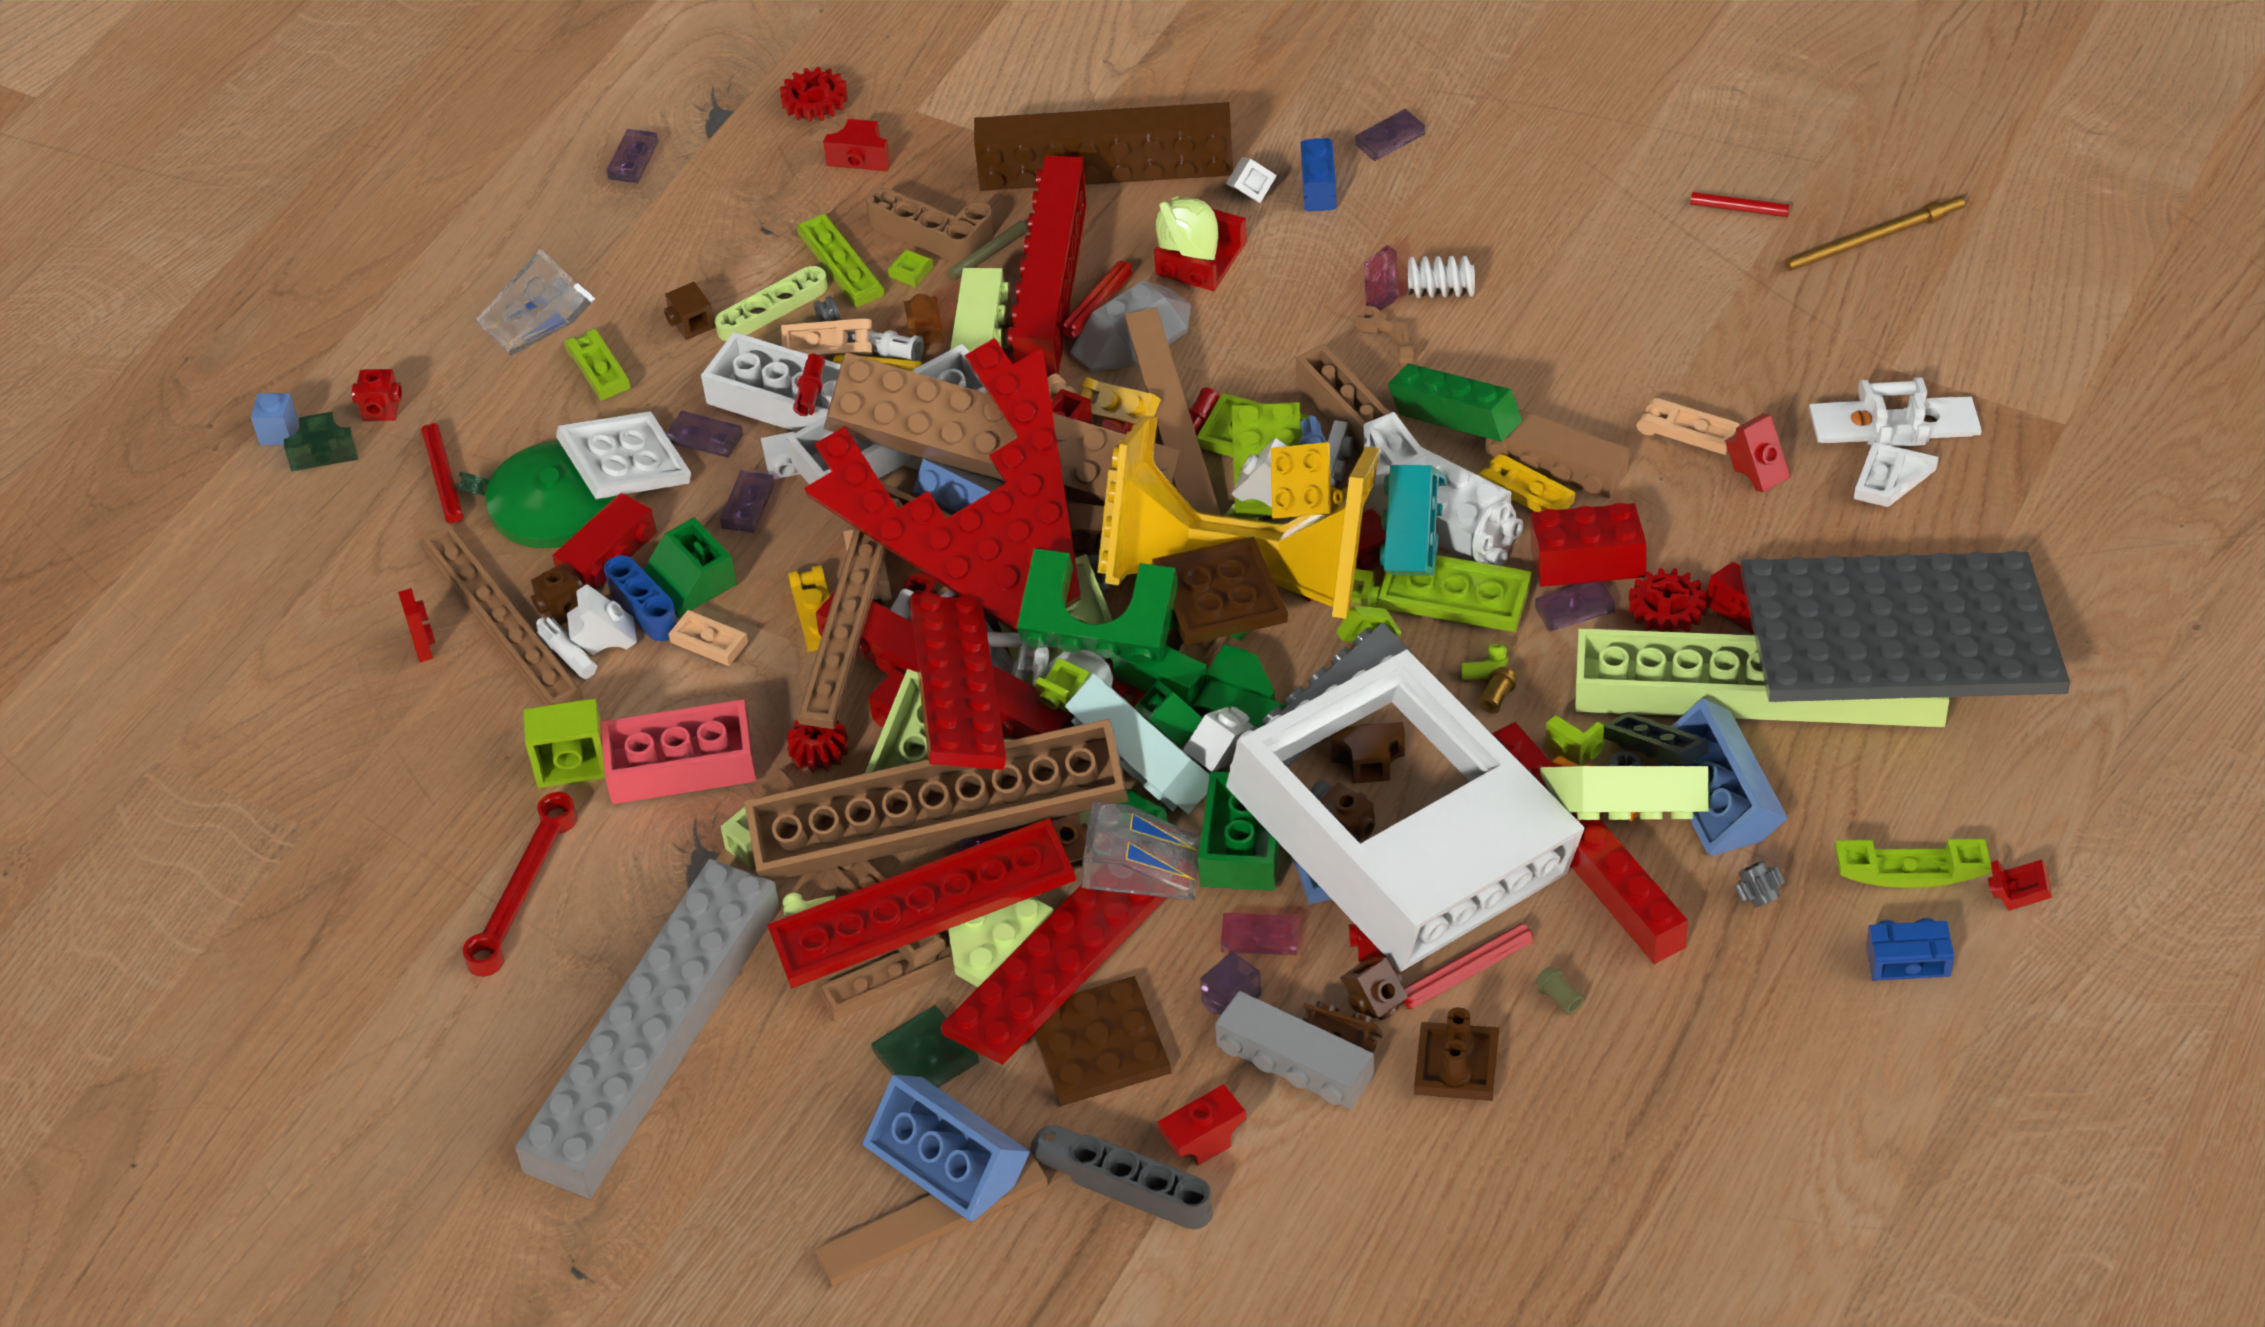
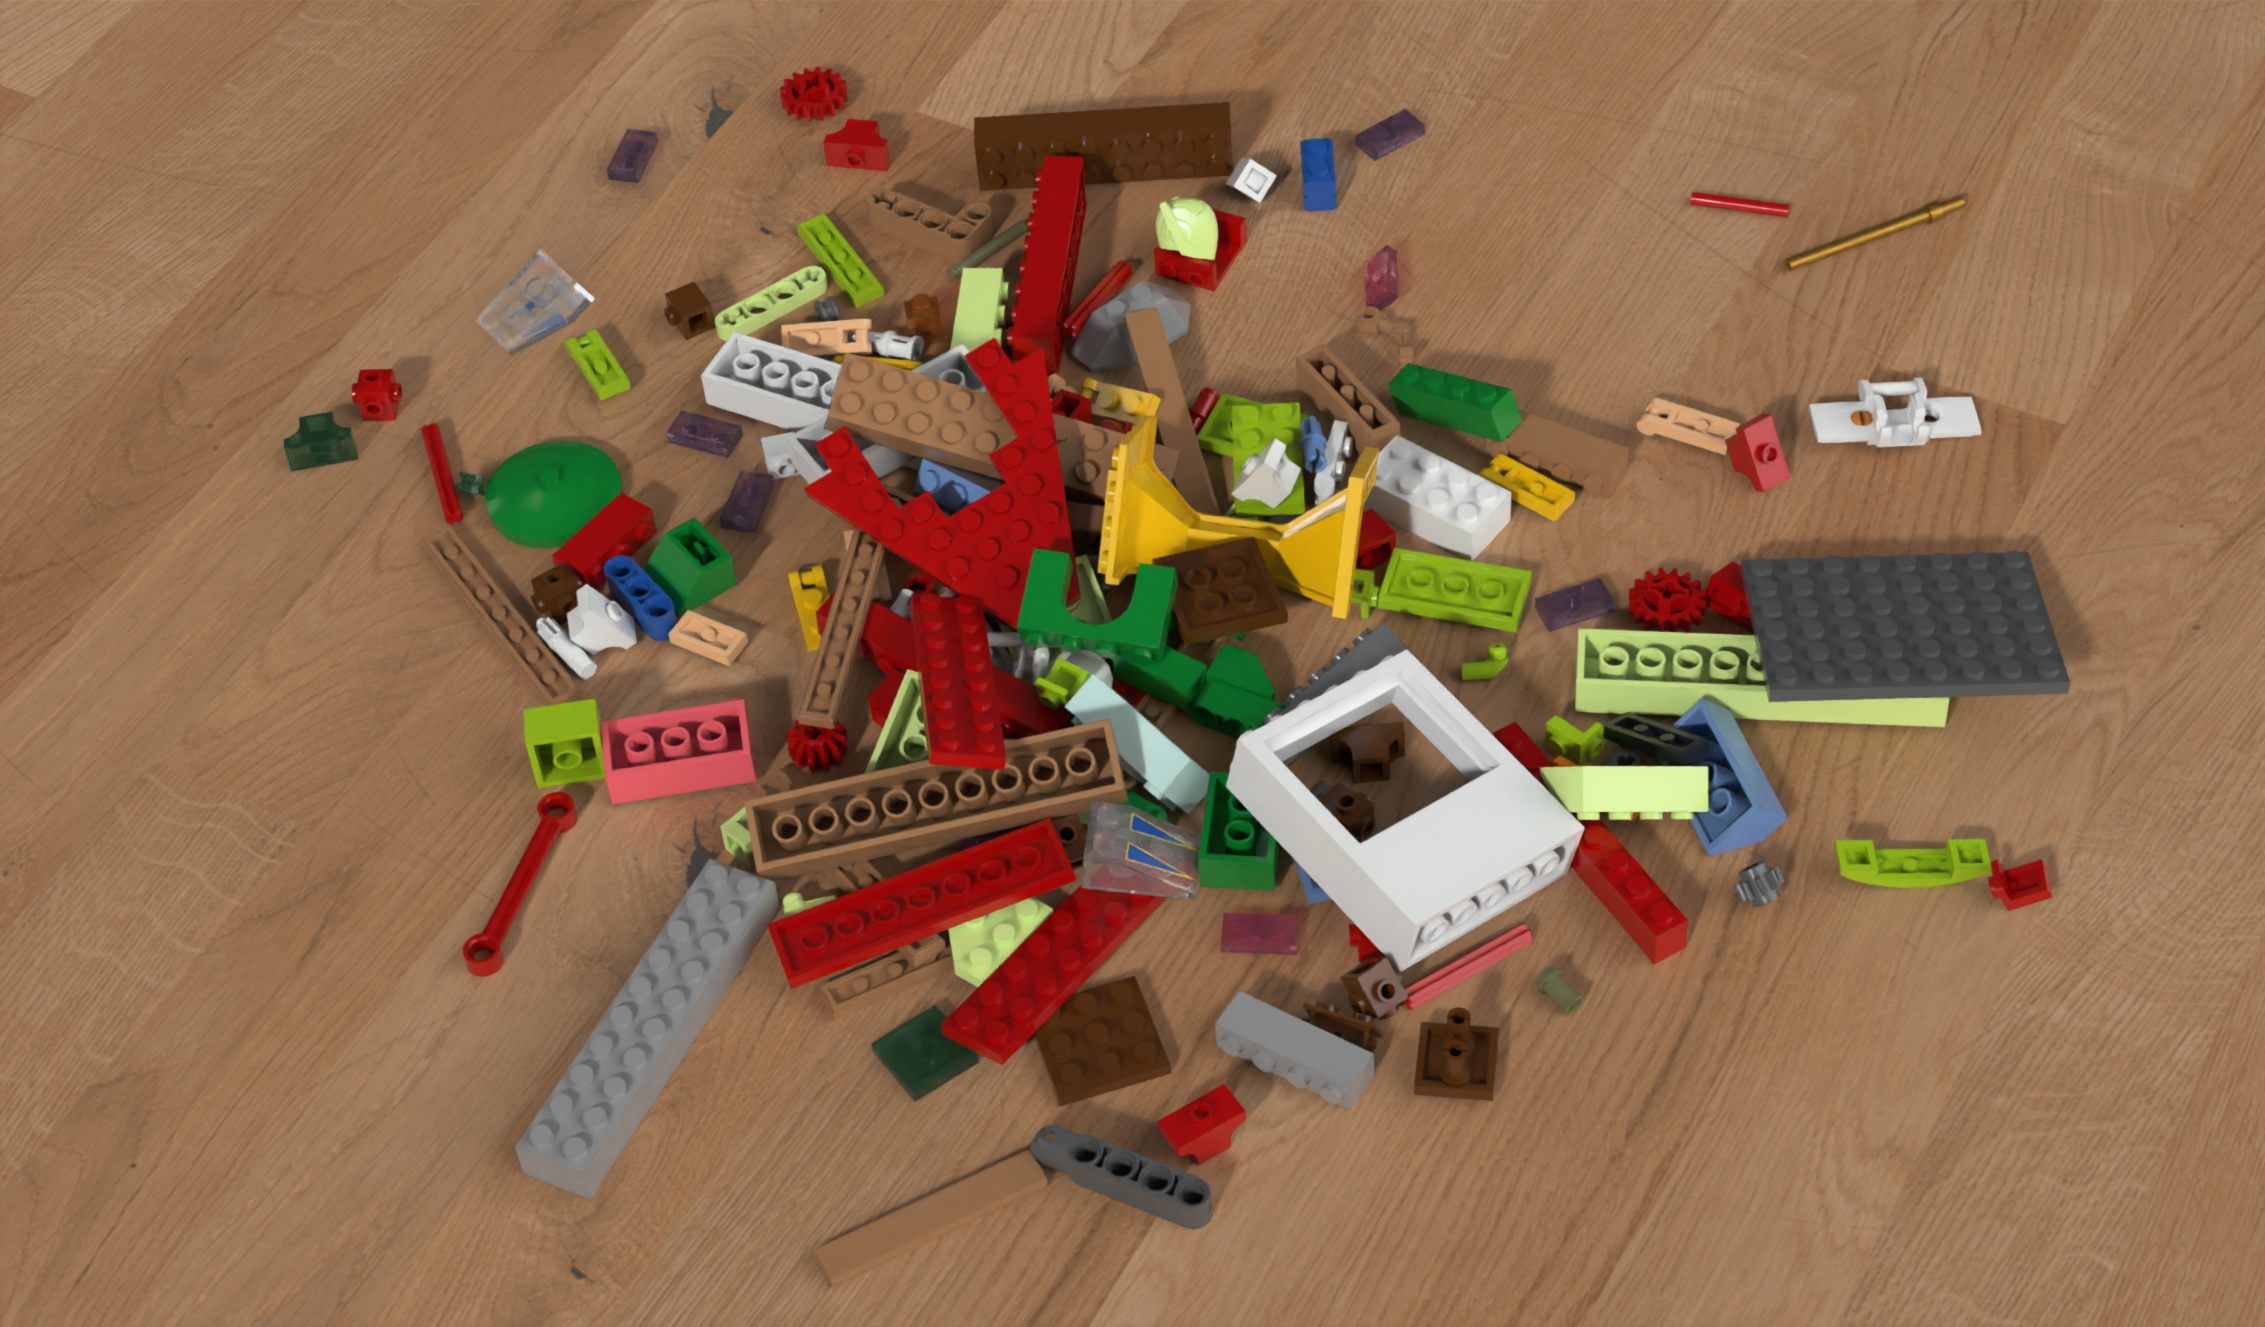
medium blue brick [251,393,299,445] -> none
red plate [398,588,436,663] -> none
white plate [556,411,691,499] -> none
red axle [793,353,825,416] -> none
medium blue slope [862,1075,1030,1221] -> none
lime tile [888,249,934,288] -> none
green brick [1134,680,1203,748] -> none
white brick [1183,707,1253,771] -> none
clear purple brick [1200,951,1261,1015] -> none
yellow hinge [1271,442,1343,519] -> none
lime bracket [1336,605,1401,642] -> none
white wing [1363,412,1427,487] -> none
teal wedge [1380,465,1447,576] -> none
white piece [1408,256,1475,298] -> none
white dish [1472,500,1524,566] -> none
pearl gold pin [1478,667,1517,714] -> none
red brick [1530,503,1646,587] -> none
white wing [1854,442,1939,507] -> none
blue brick [1866,918,1954,981] -> none

